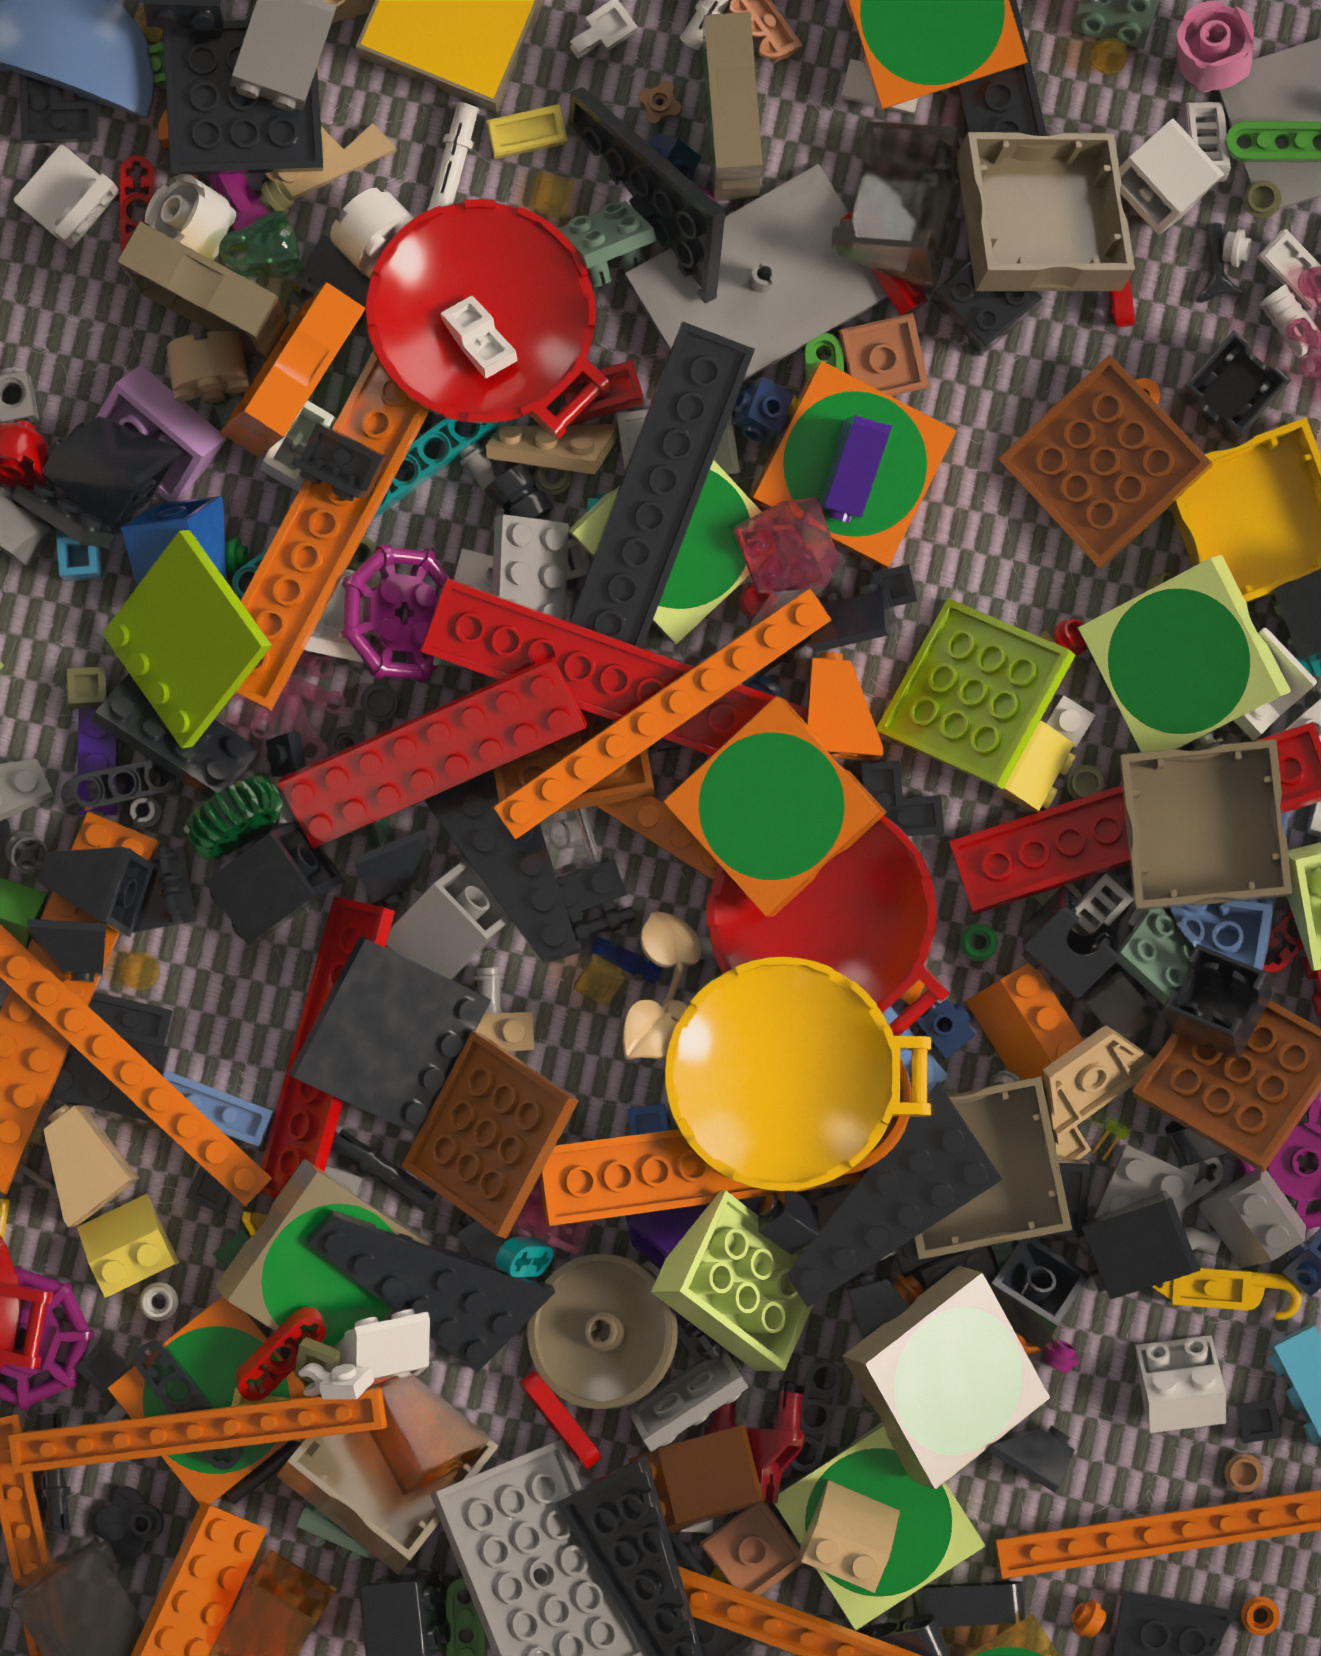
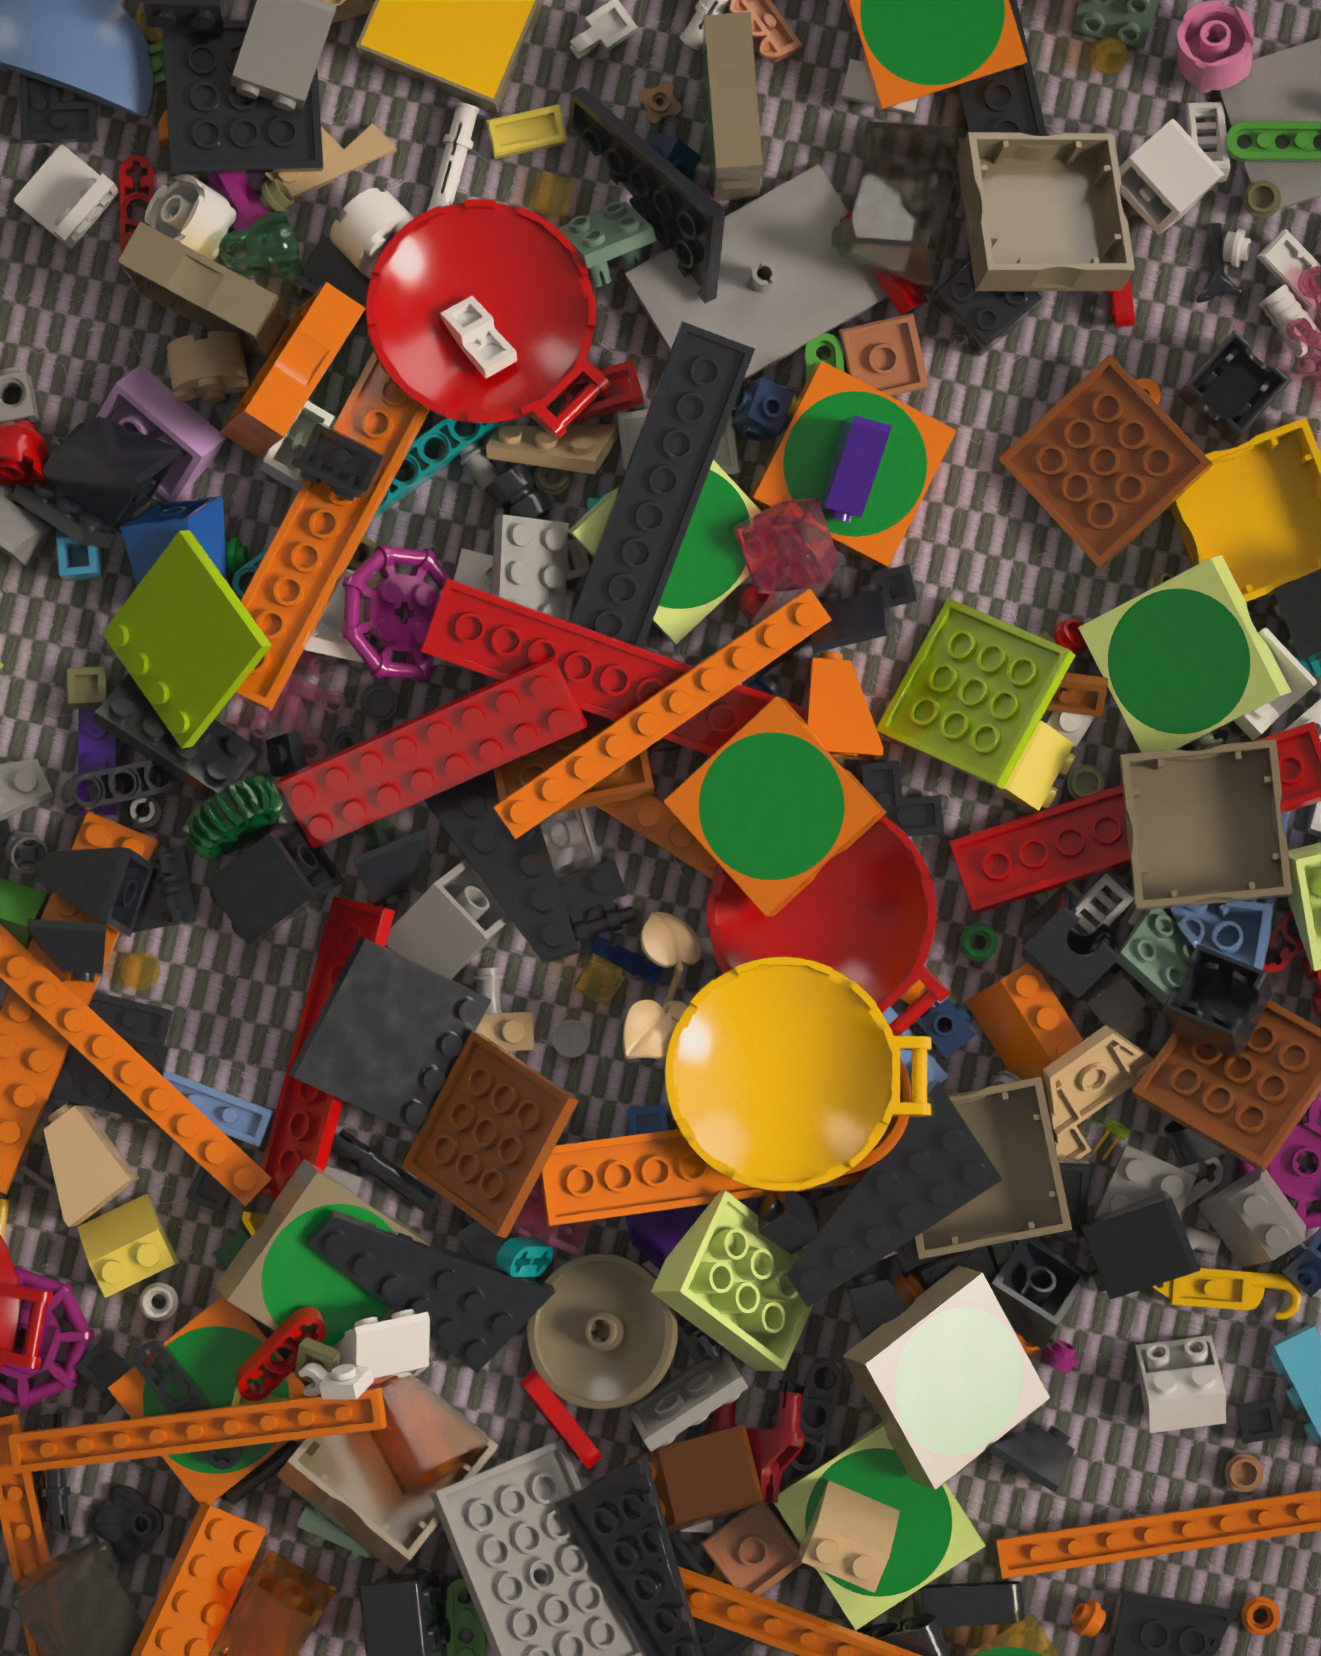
none -> light grey piece [552,1019,590,1058]
none -> dark orange plate [1046,672,1108,717]

